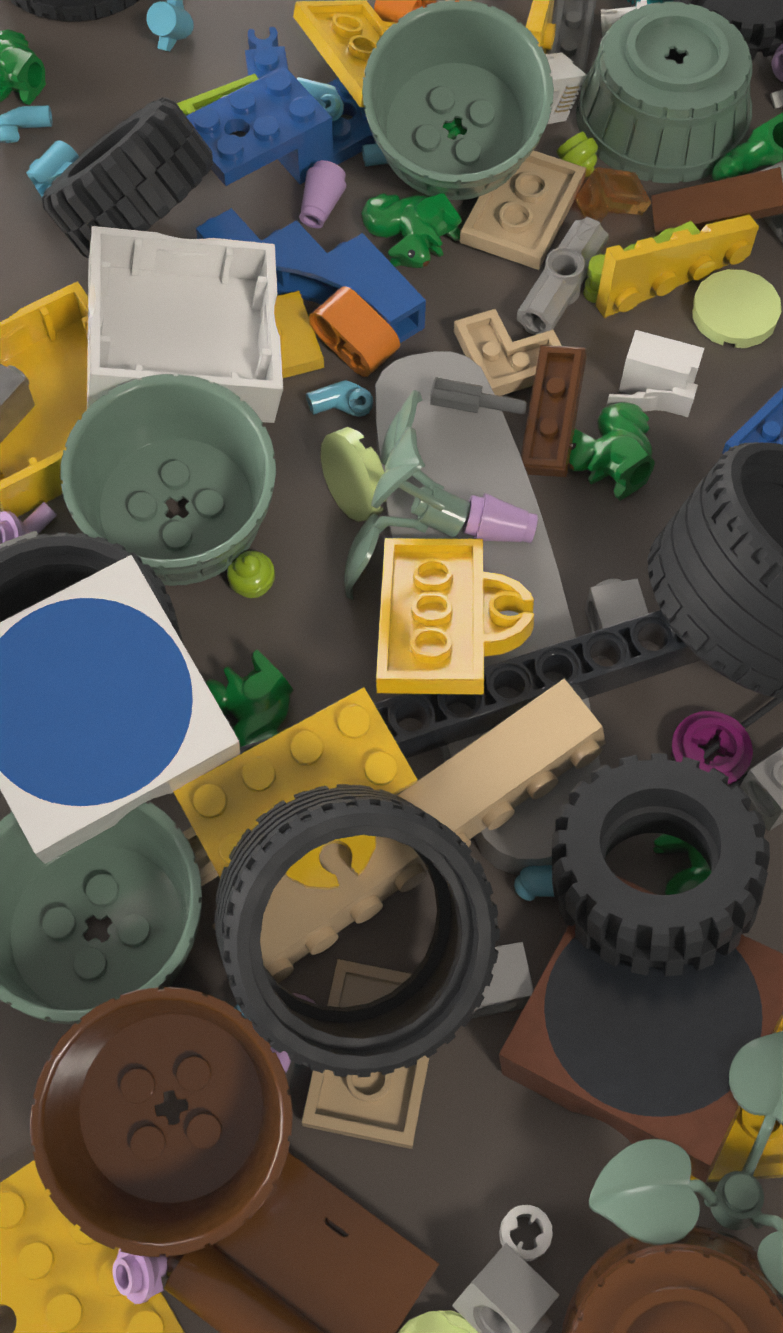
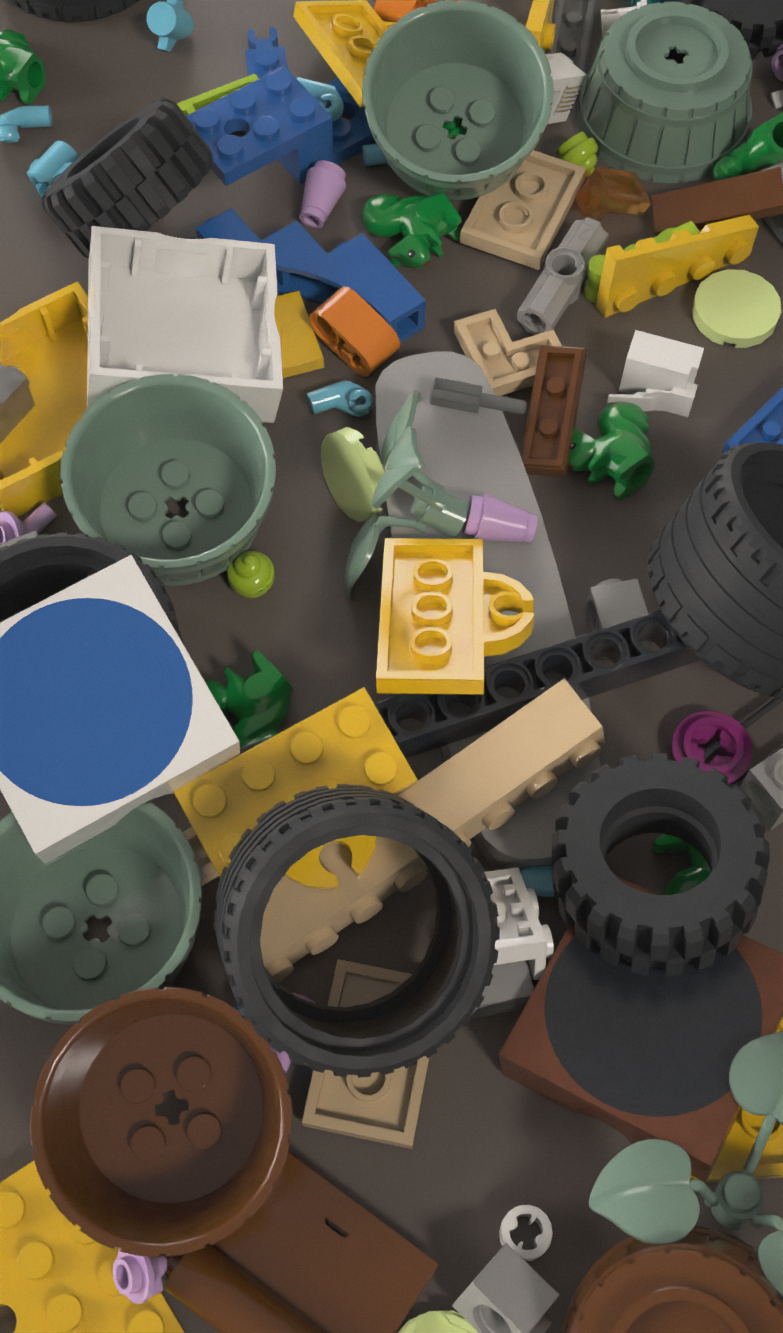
none -> white bracket [484,867,554,980]

